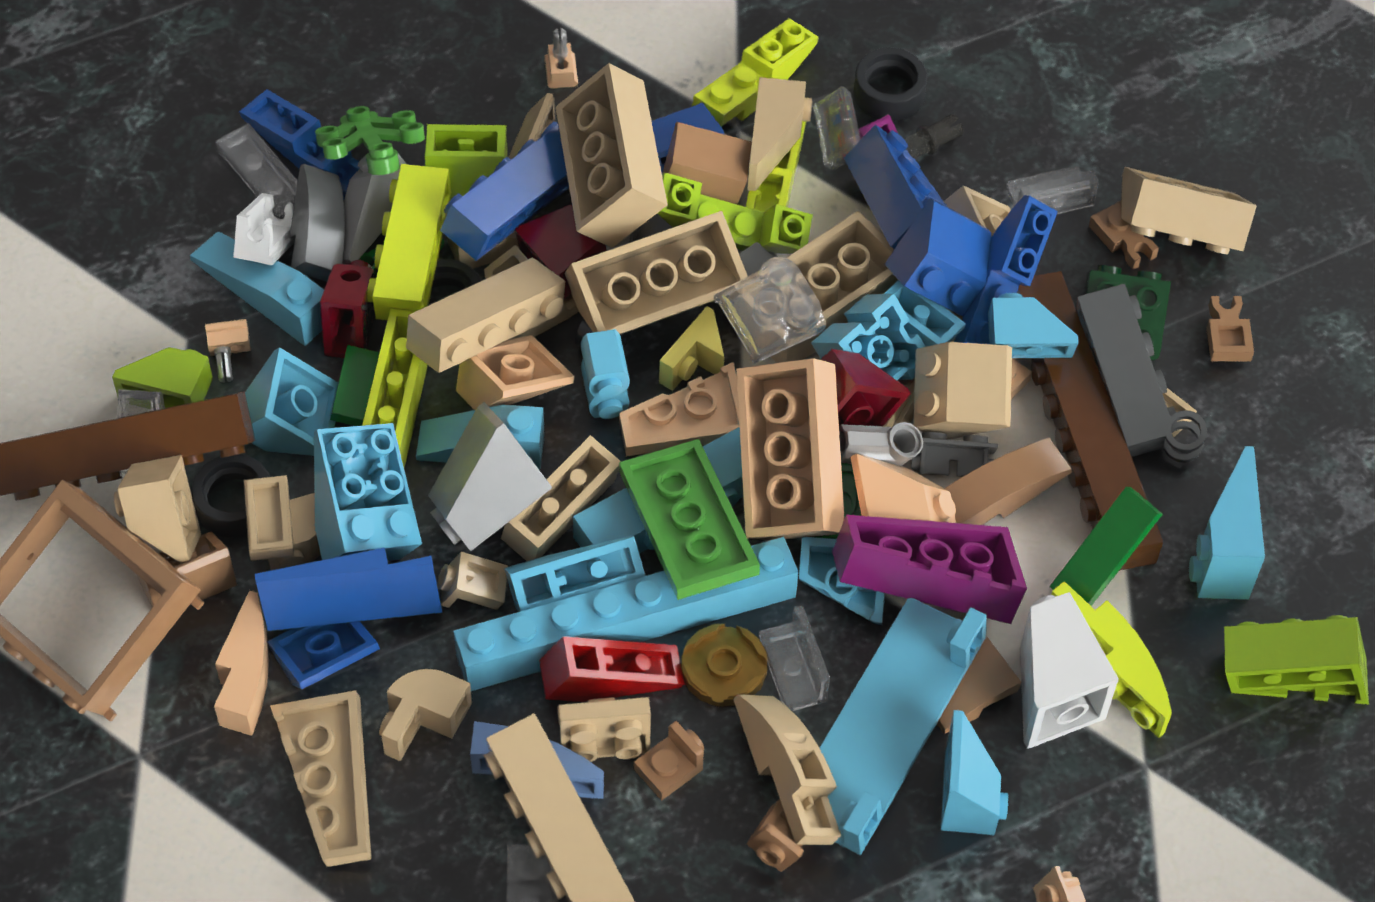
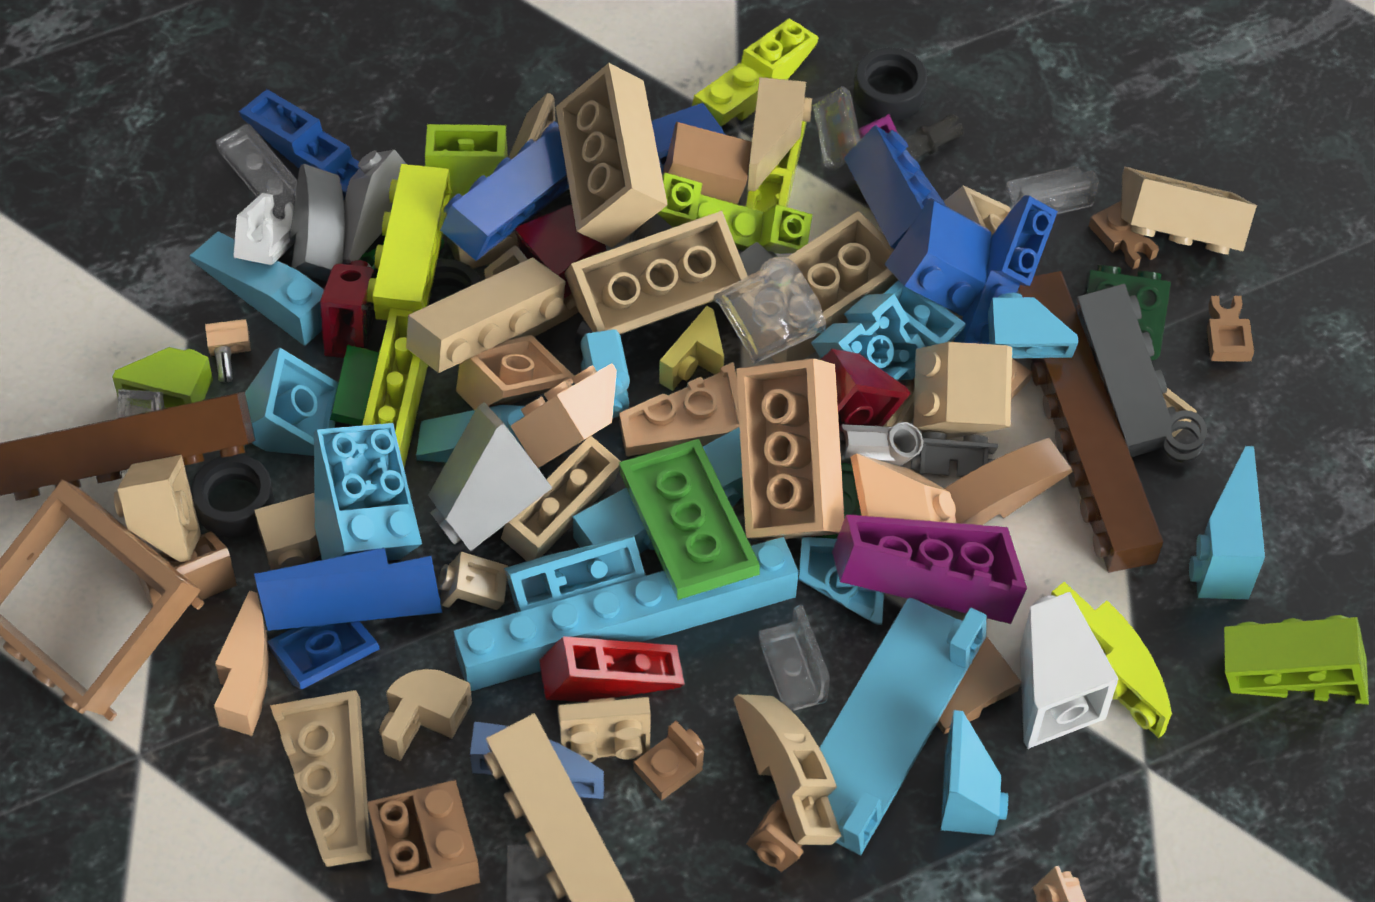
tan tile [244,475,294,561] -> none
bright green plant [315,106,425,175] -> none
light nougat piece [544,28,578,89] -> none
pearl gold tile [681,624,767,706] -> none
green tile [1049,487,1163,606] -> none
none -> medium nougat slope [367,780,480,894]
none -> light nougat slope [511,363,617,468]

